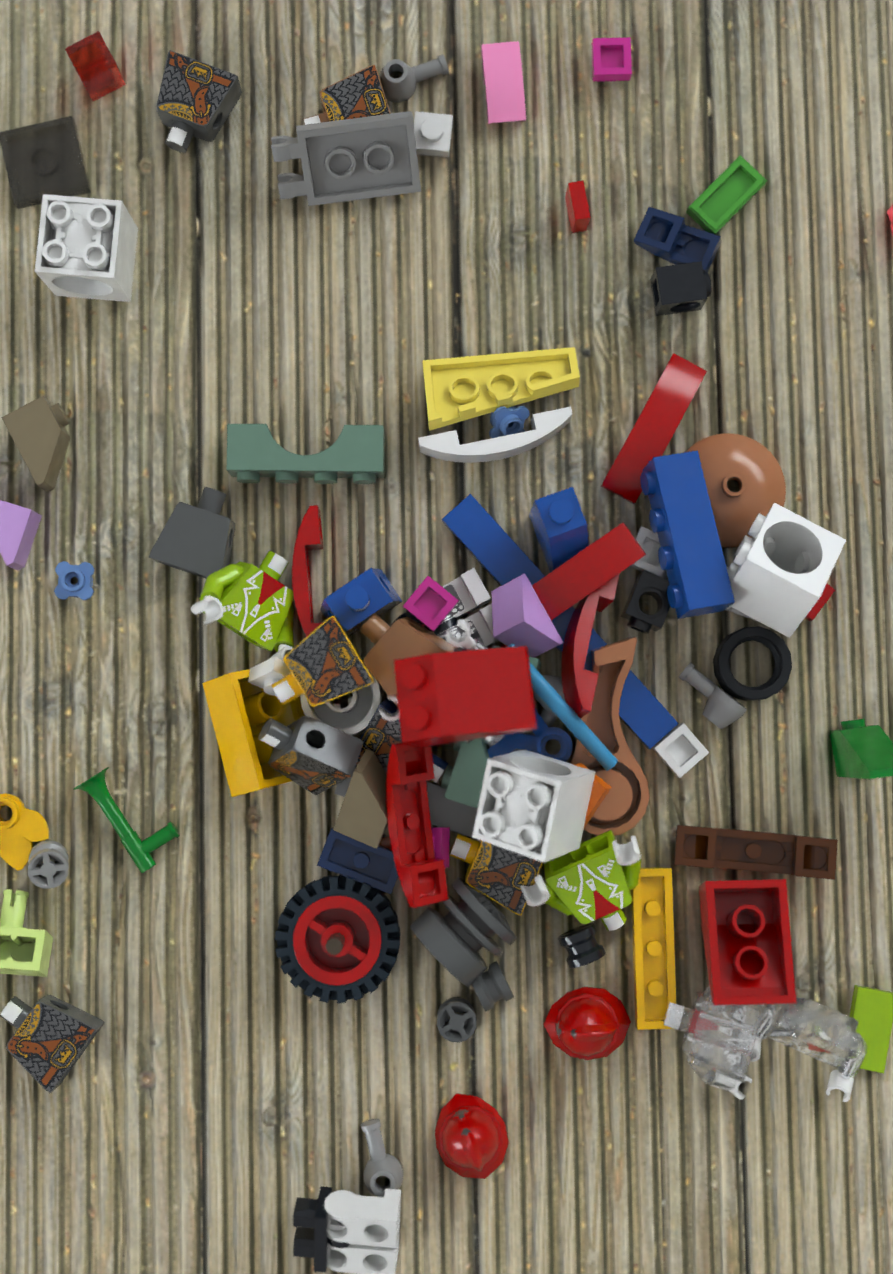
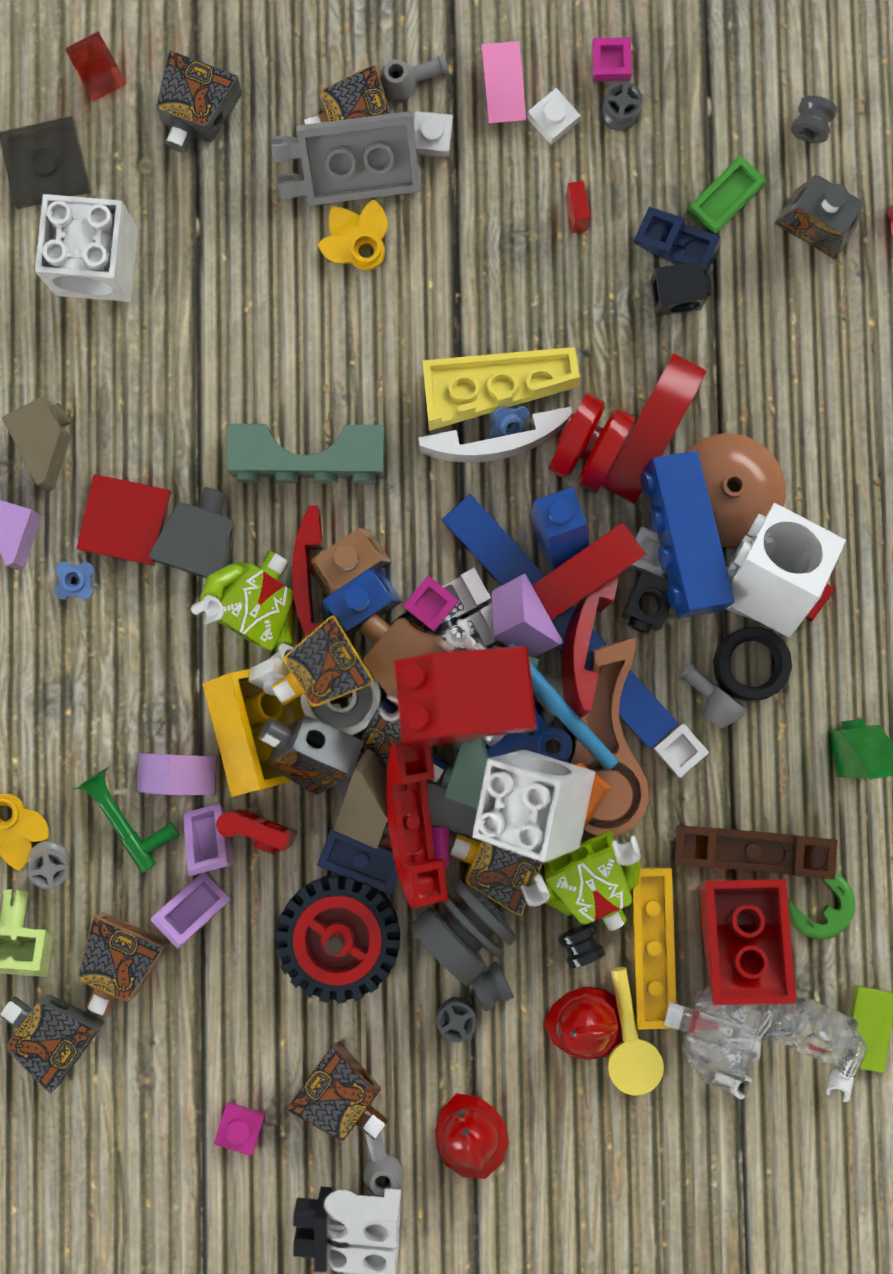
none -> red tile [76,474,171,566]
none -> torso [78,912,171,1016]
none -> lavender slope [136,753,217,795]
none -> lavender slope [150,872,231,949]
none -> lavender slope [183,803,236,876]
none -> dark pink plate [214,1102,266,1156]
none -> red plate [216,809,297,854]
none -> torso [286,1041,389,1141]
none -> medium nougat torso [310,528,392,596]
none -> yellow plate [317,200,388,271]
none -> white plate [527,88,581,145]
none -> red wheel [548,392,636,494]
none -> dark grey wheel [601,82,642,131]
none -> light yellow piece [608,967,664,1096]
none -> dark grey torso [774,175,863,260]
none -> bright green head [788,873,855,939]
none -> dark grey wheel [791,96,837,143]

